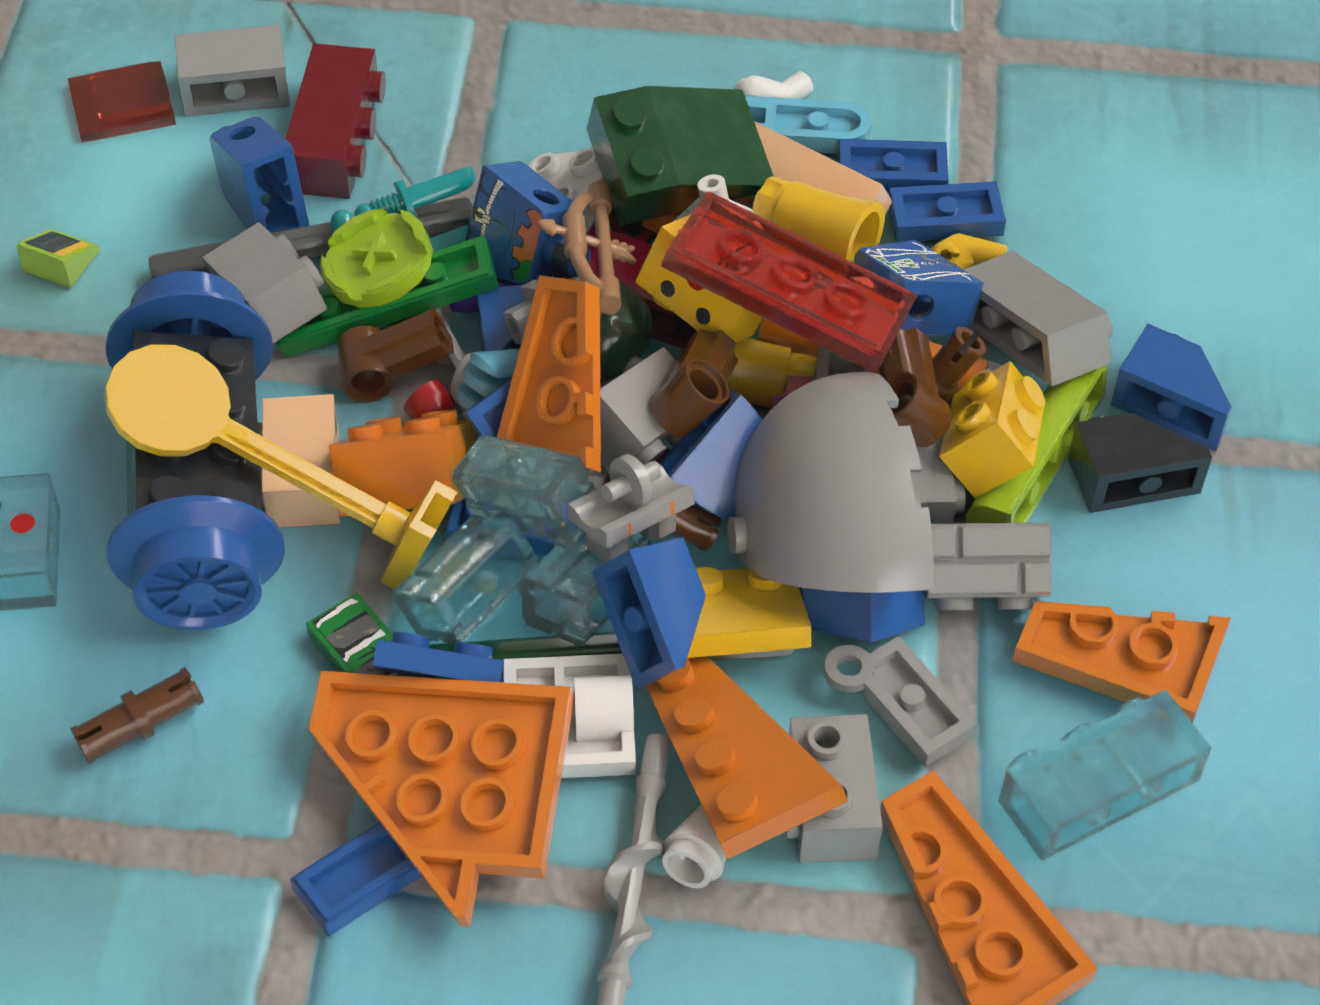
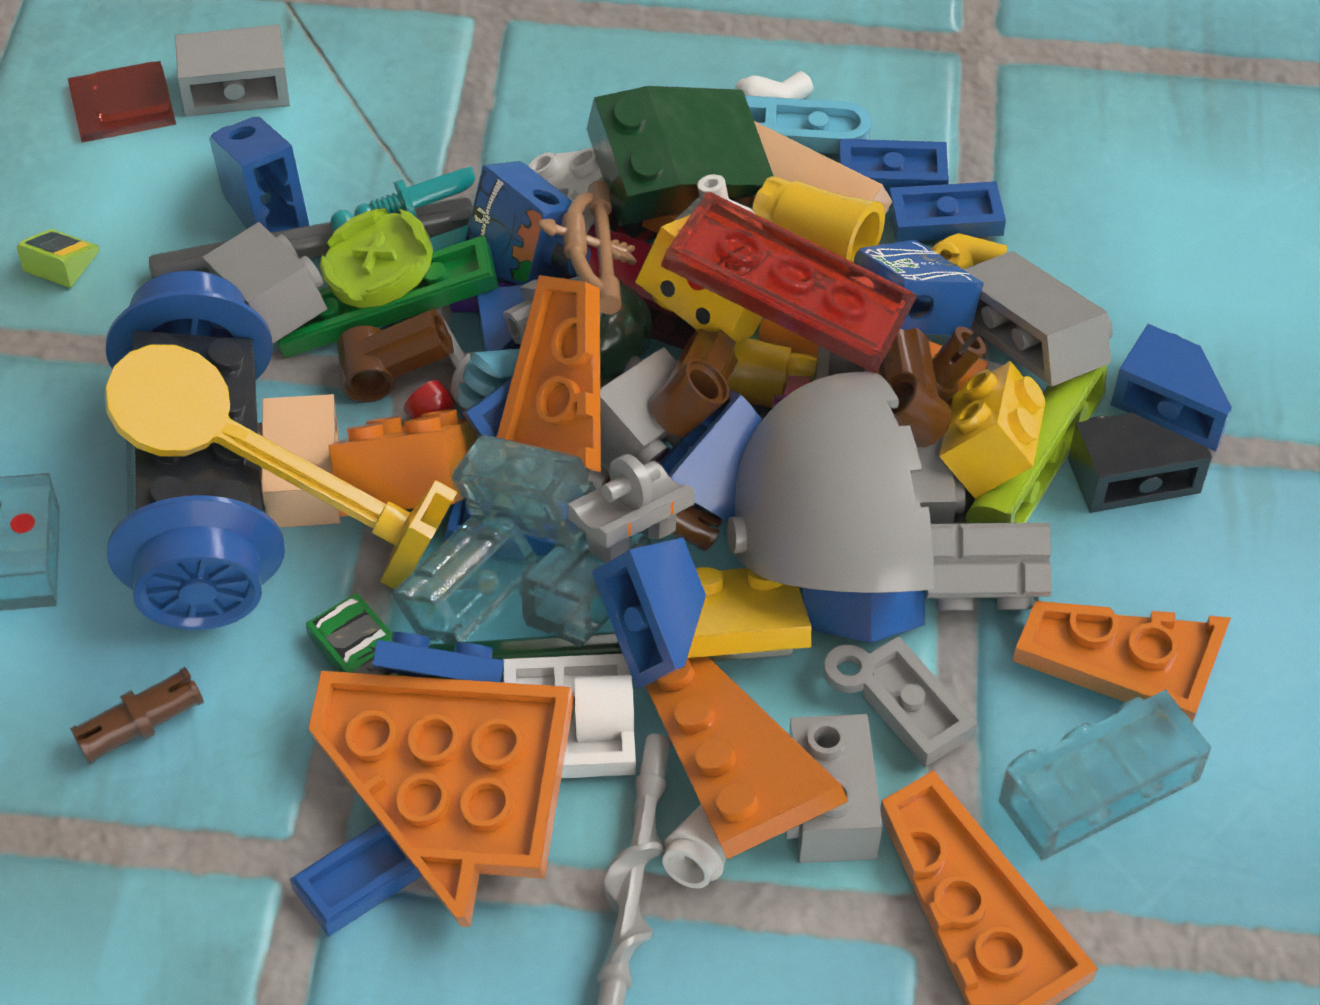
dark red brick [285,43,386,199] -> none

